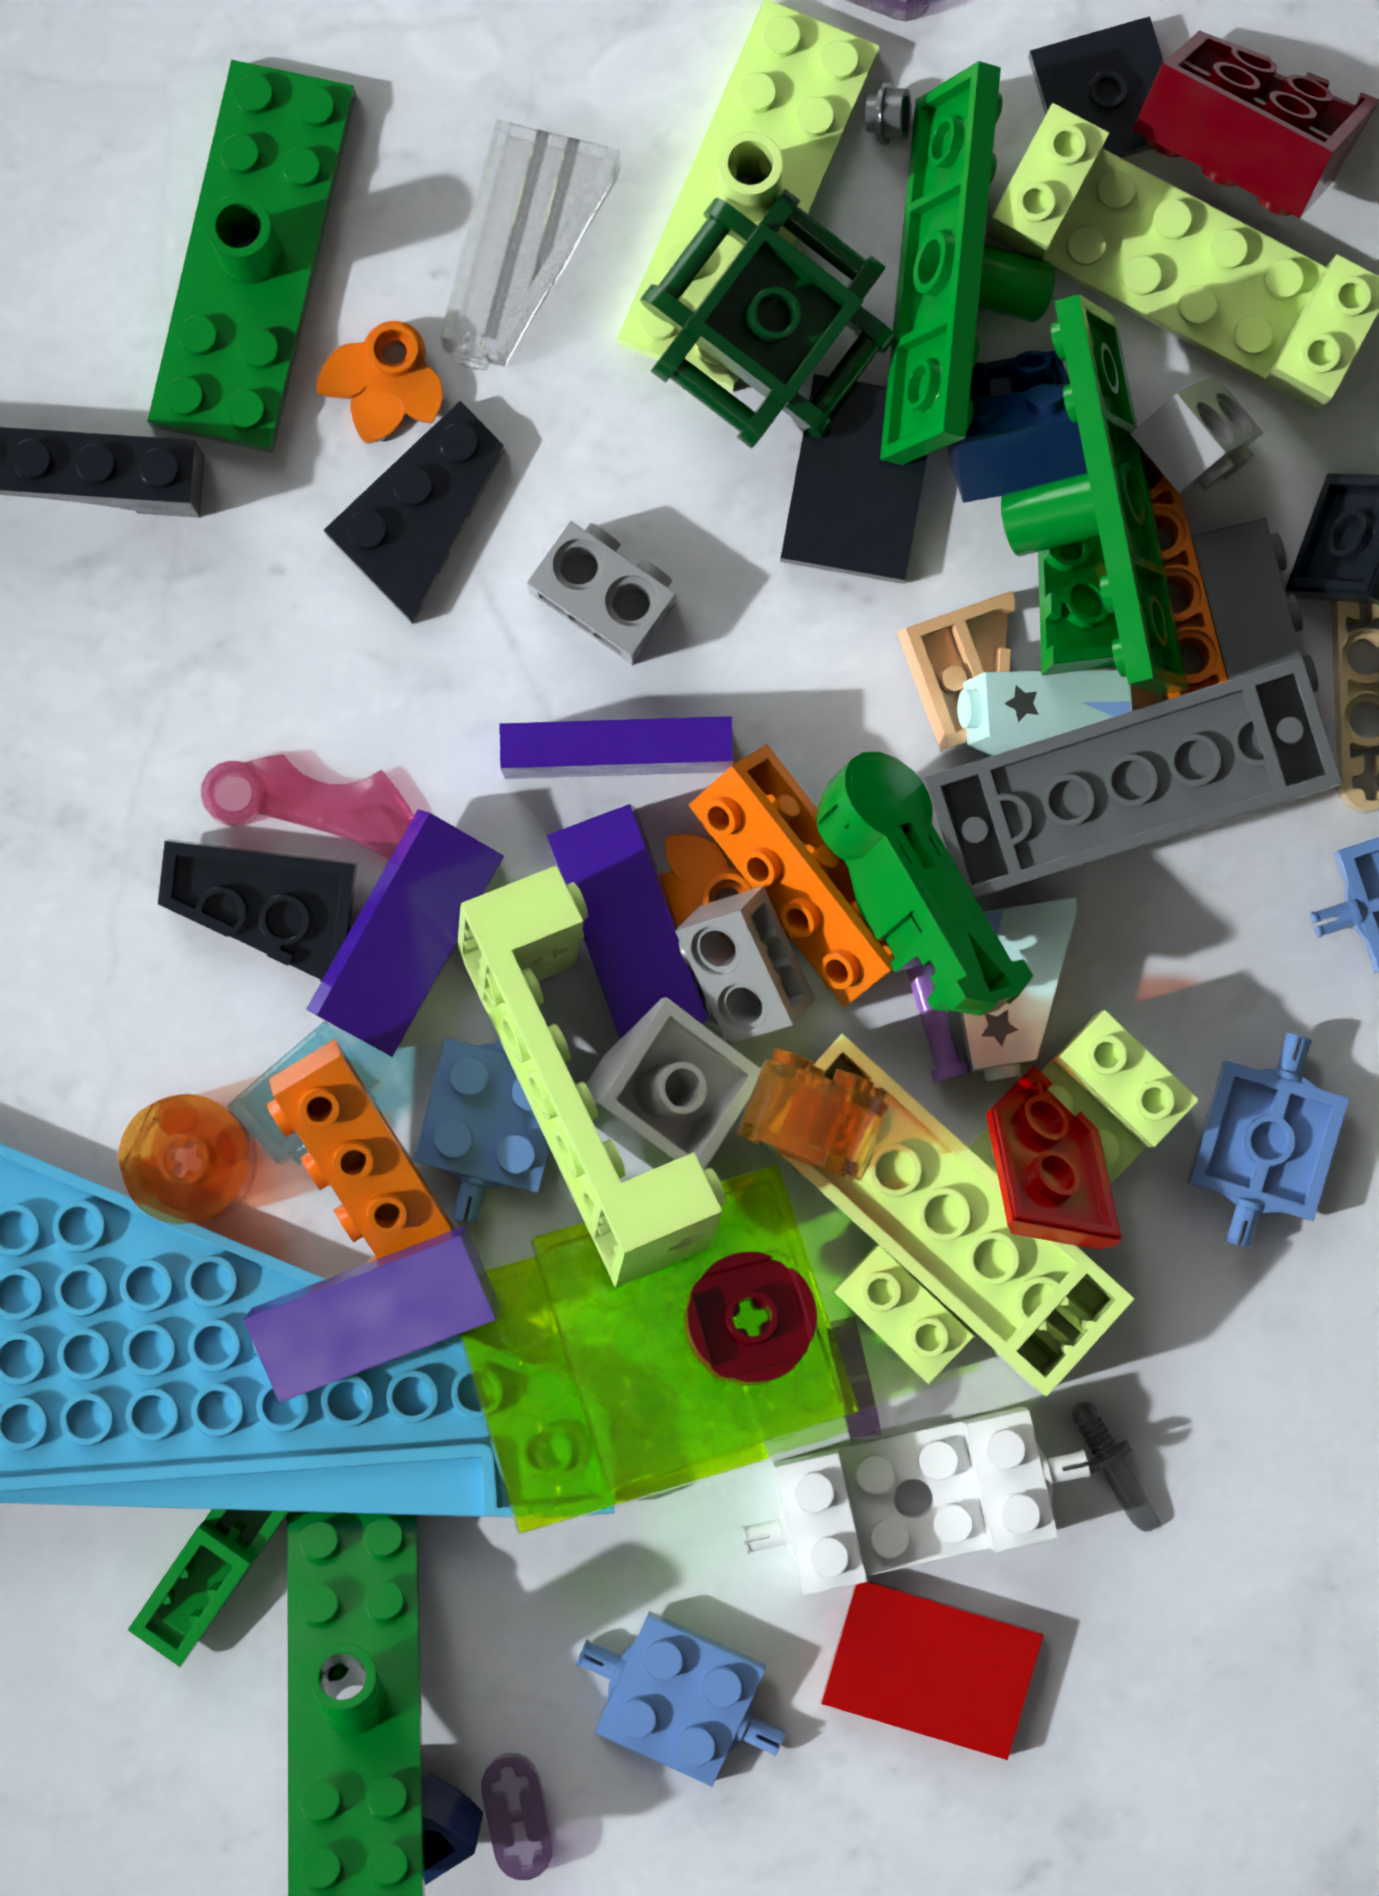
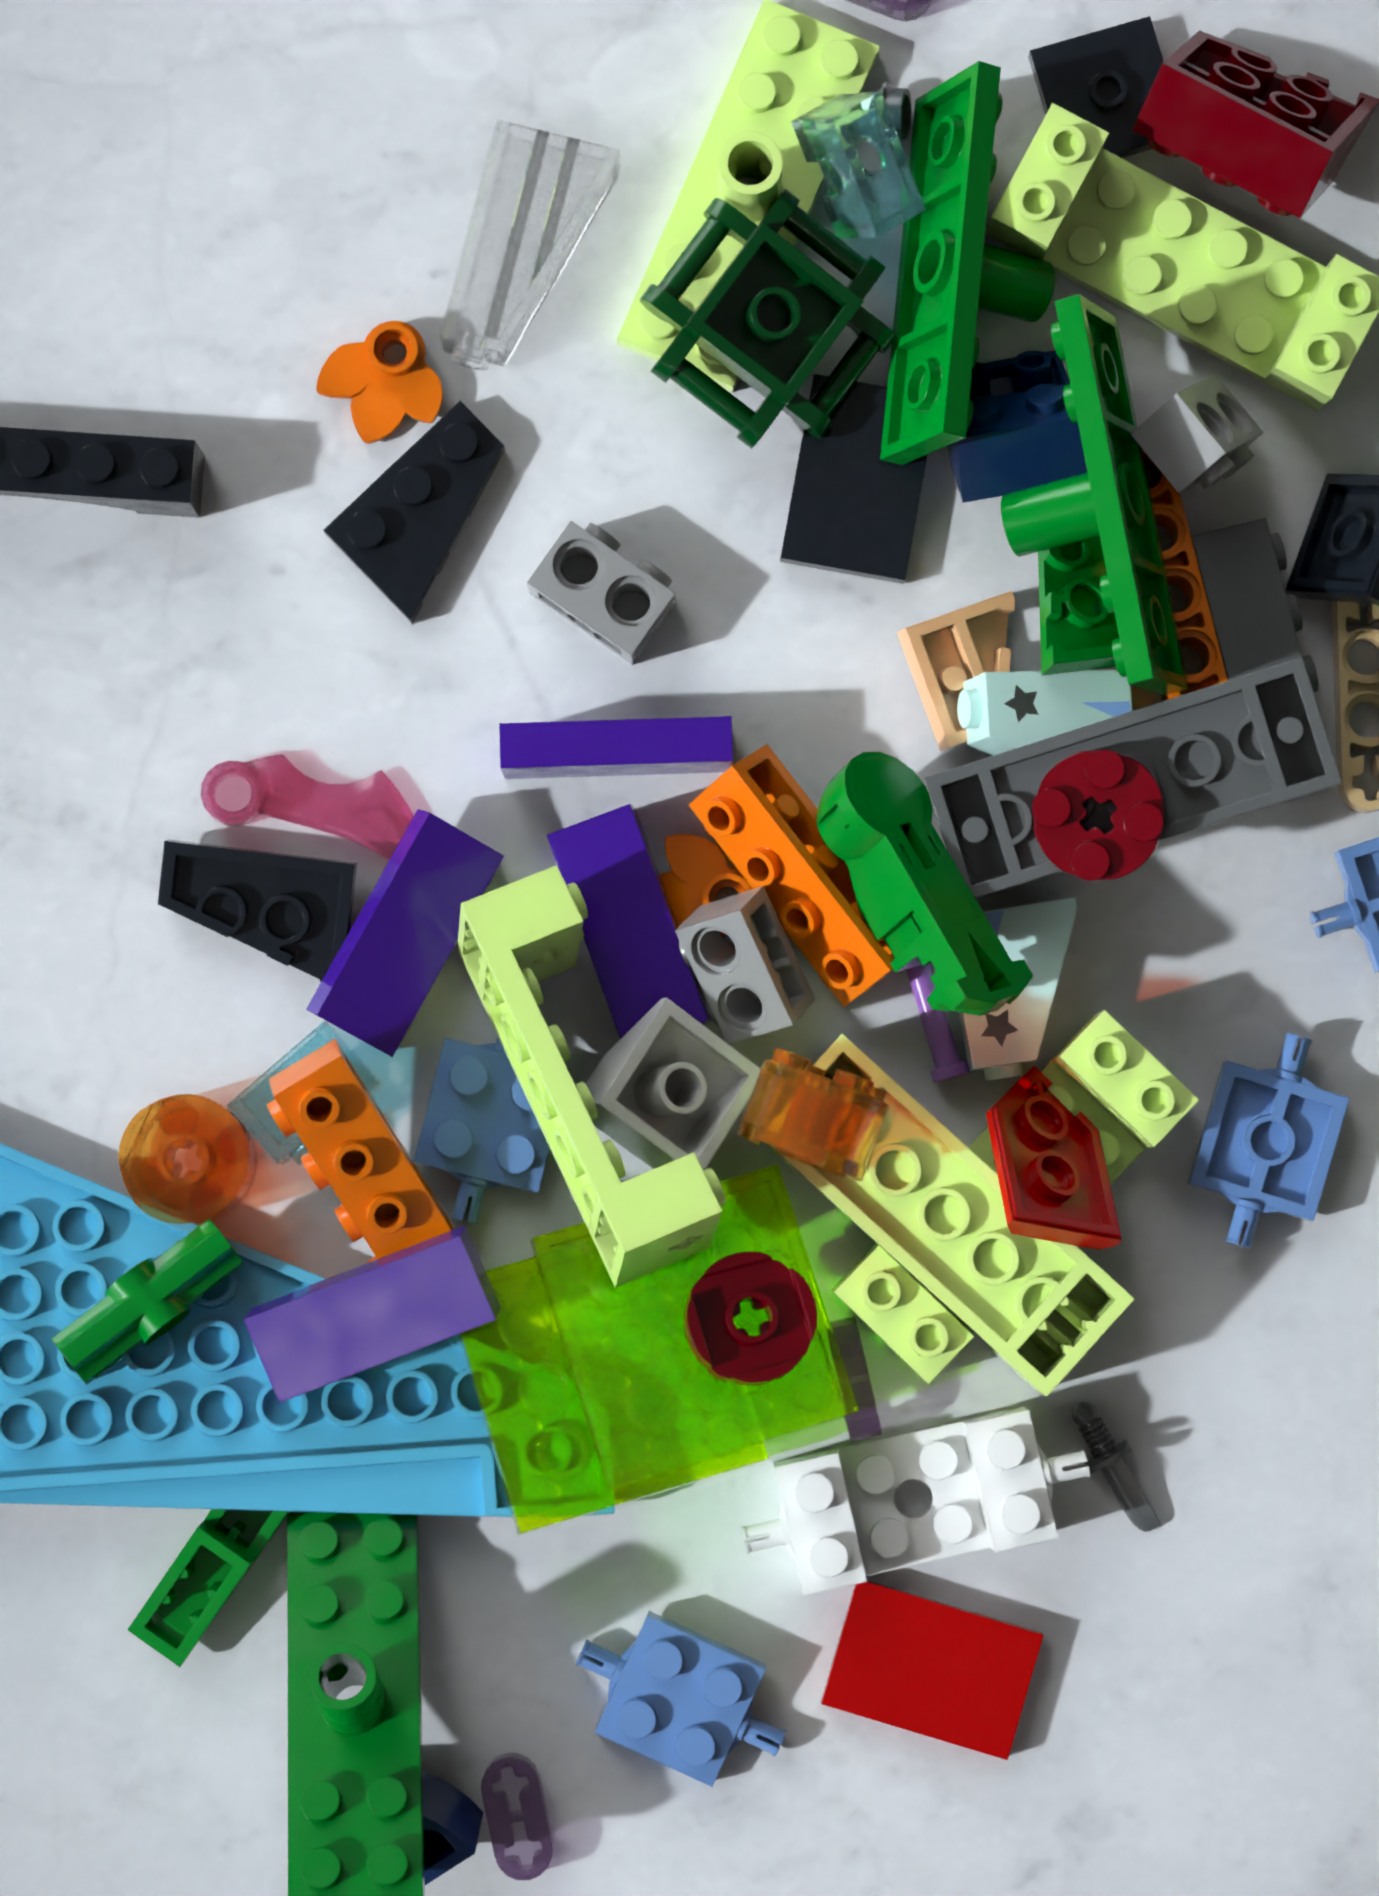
green plate [147,59,356,453] -> none
none -> green piece [52,1219,244,1385]
none -> clear light blue brick [791,91,926,238]
none -> dark red plate [1032,750,1165,881]

